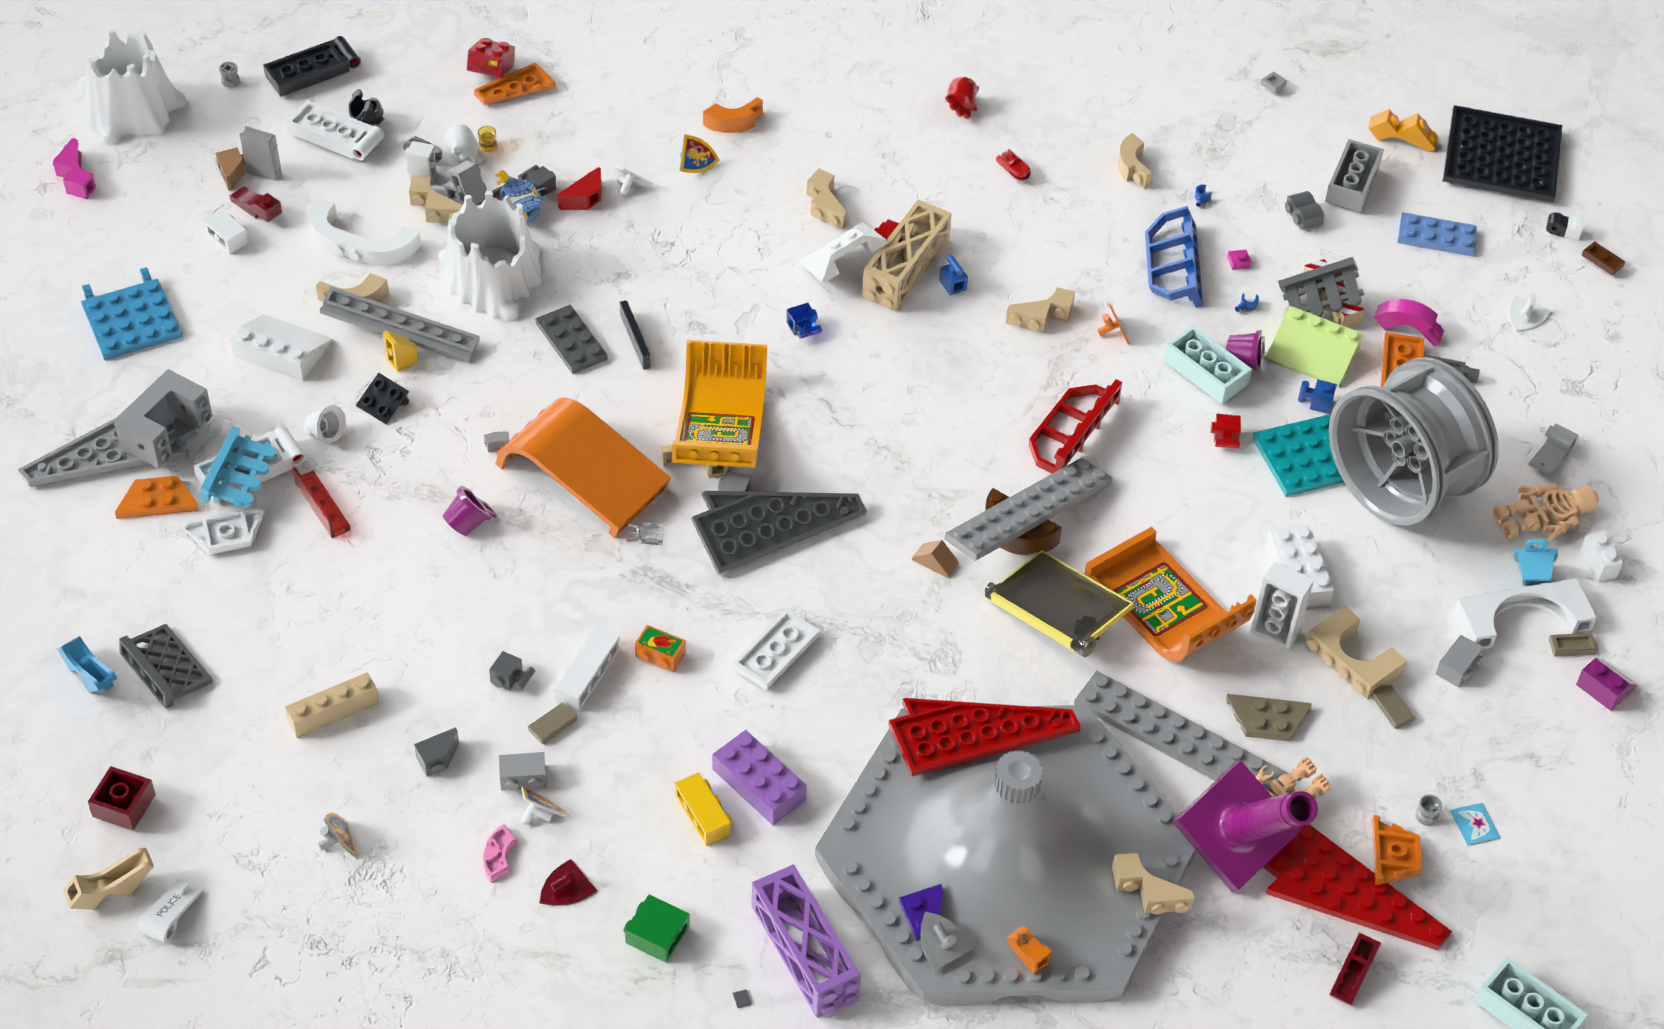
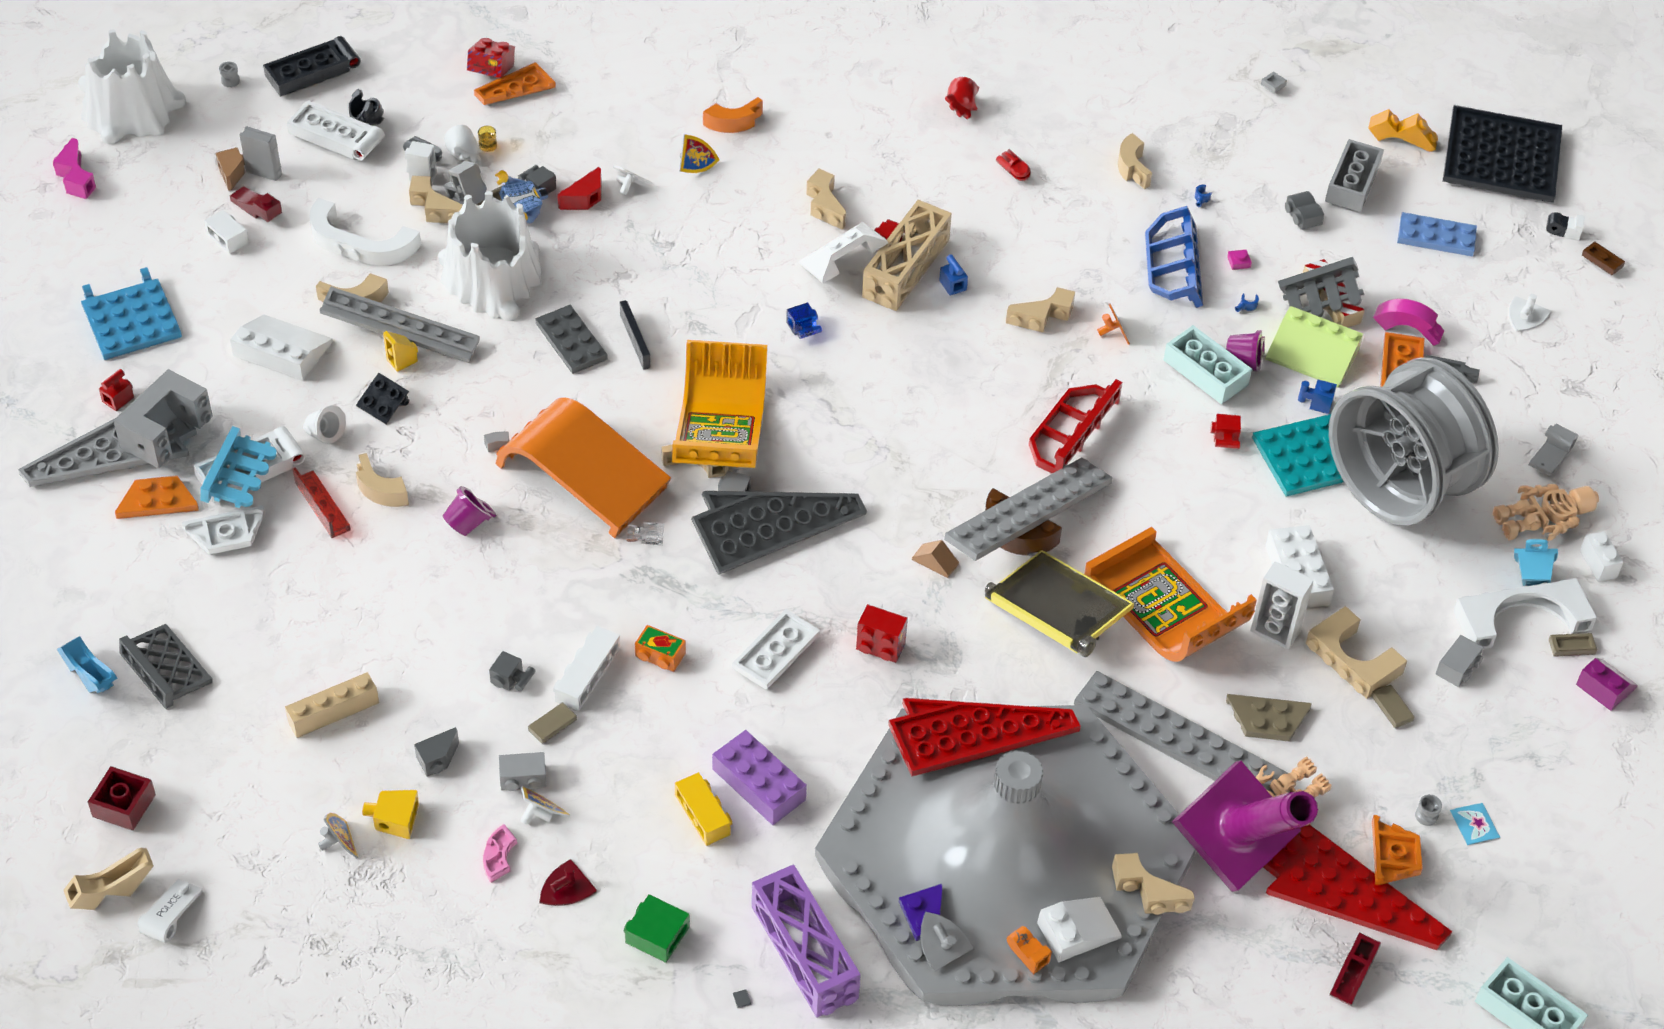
none -> red brick [99,369,134,411]
none -> tan arch [356,453,409,507]
none -> yellow torso [362,790,419,839]
none -> red brick [856,604,908,663]
none -> white slope [1037,897,1122,963]

